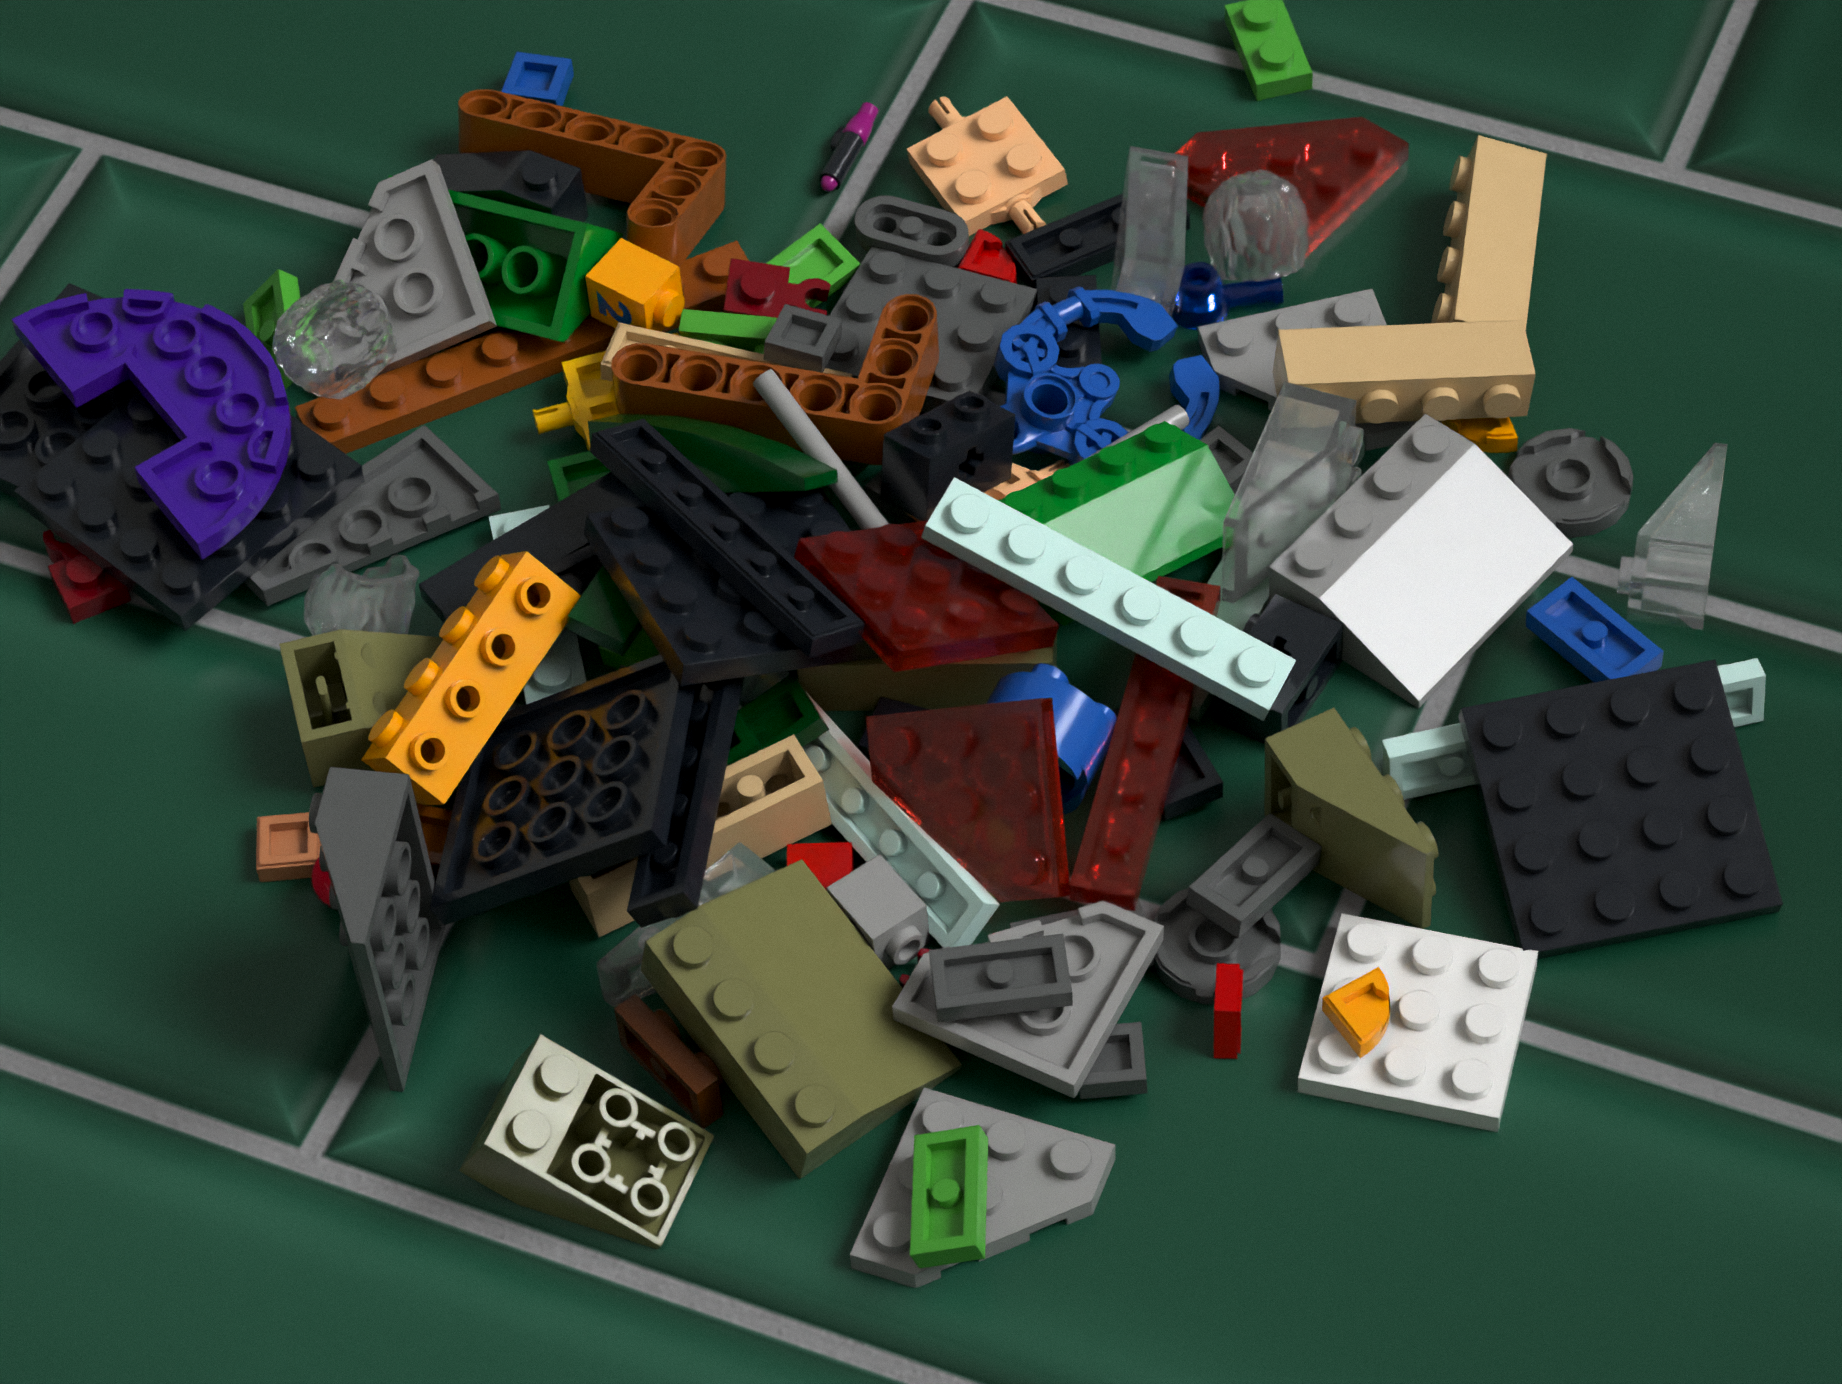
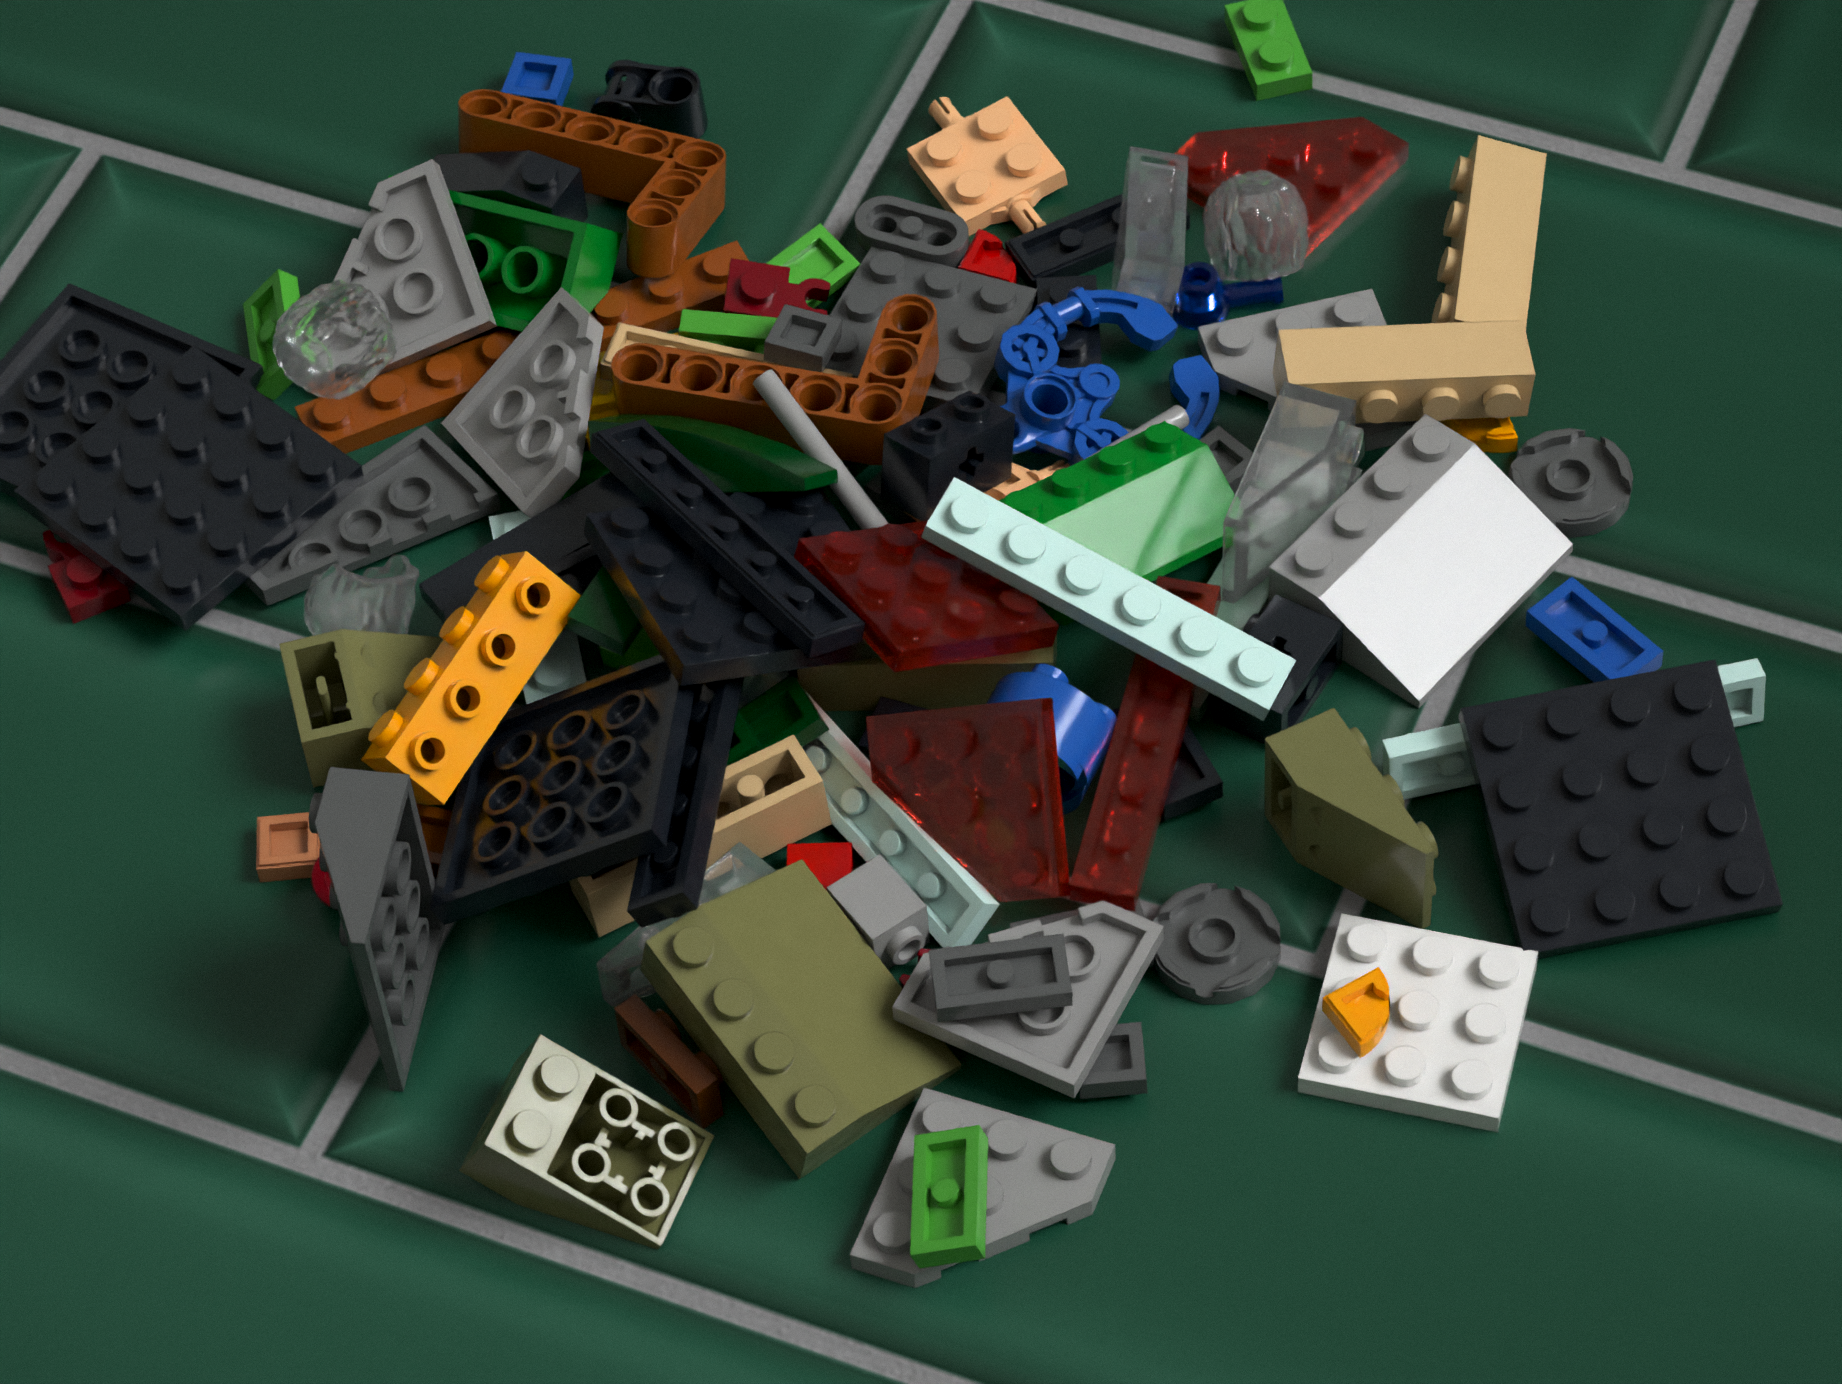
dark purple plate [11,289,292,560] -> none
light orange brick [585,238,685,332] -> none
piece [819,102,879,192] -> none
dark grey plate [1186,813,1322,939] -> none
red tile [1214,963,1243,1059] -> none
clear slope [1617,443,1728,630] -> none
none -> light grey plate [441,287,604,518]
none -> black piece [591,60,708,139]

